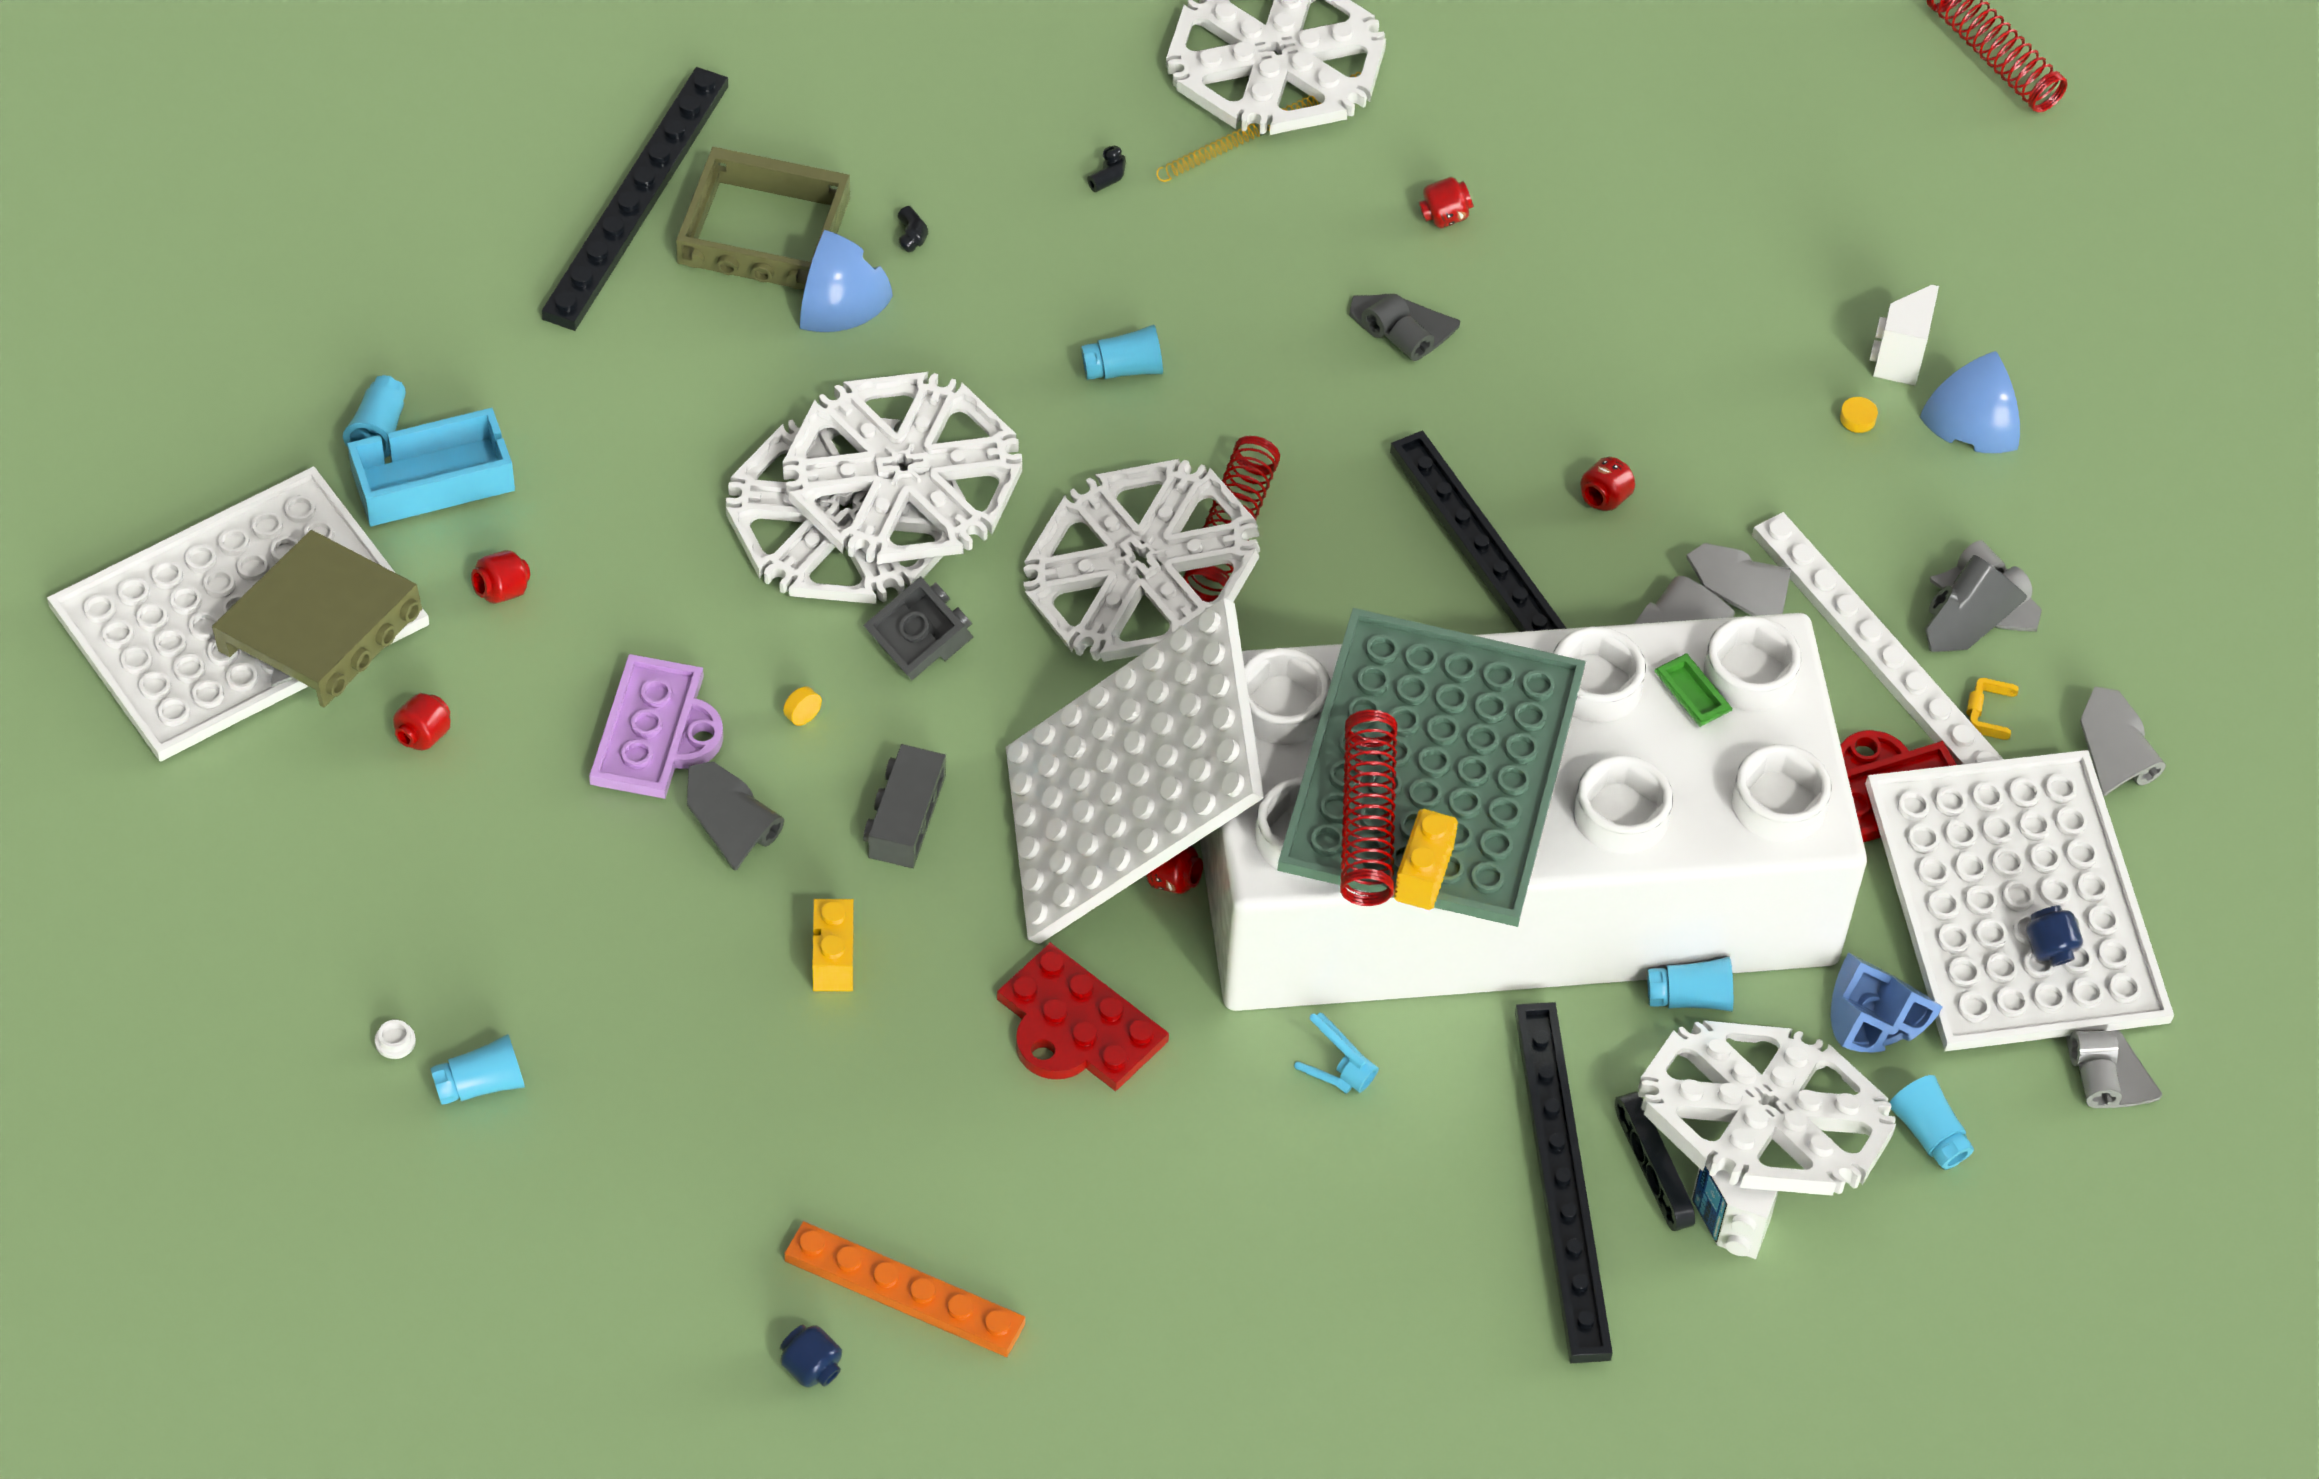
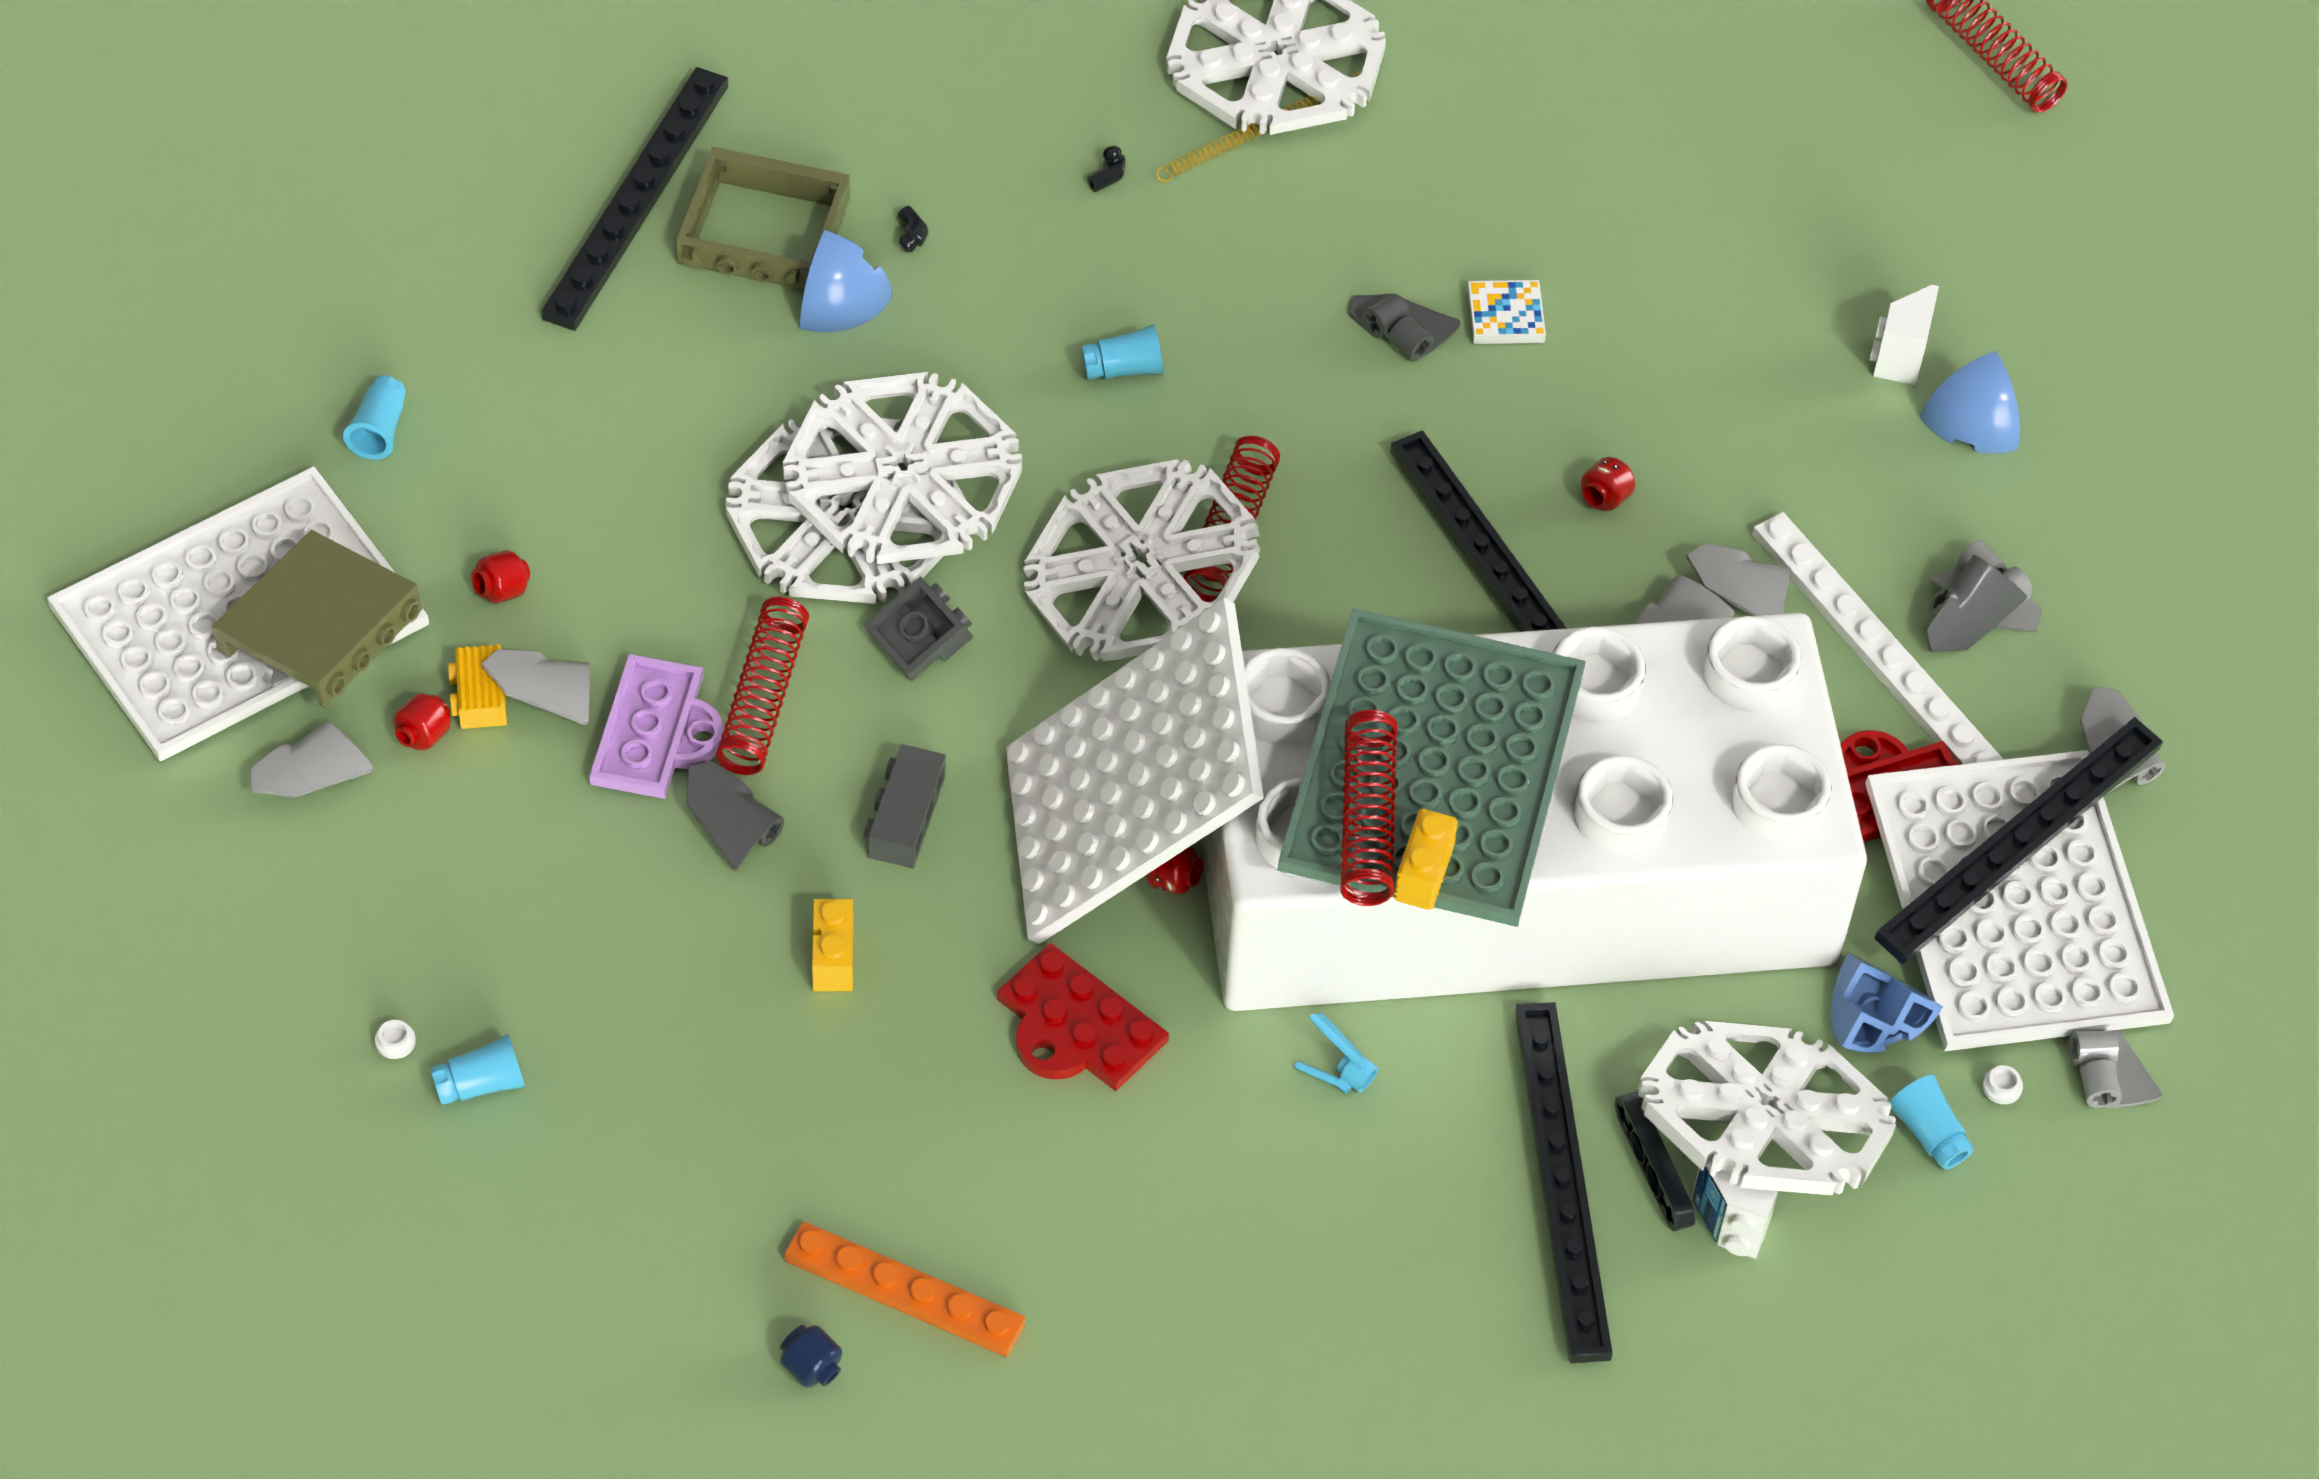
medium azure piece [347,408,515,527] -> none
yellow tile [783,686,822,726] -> none
red head [1419,177,1474,229] -> none
medium azure plant [1647,956,1734,1012] -> none
bright green tile [1654,653,1733,727] -> none
yellow tile [1840,397,1878,433] -> none
yellow piece [1966,678,2019,740] -> none
dark blue head [2025,905,2083,967] -> none
none -> light grey panel [250,721,373,798]
none -> yellow brick [448,644,507,729]
none -> light grey panel [481,649,590,726]
none -> red piece [716,596,809,775]
none -> tile [1467,280,1546,344]
none -> black plate [1874,717,2163,965]
none -> white plate [1982,1065,2023,1104]

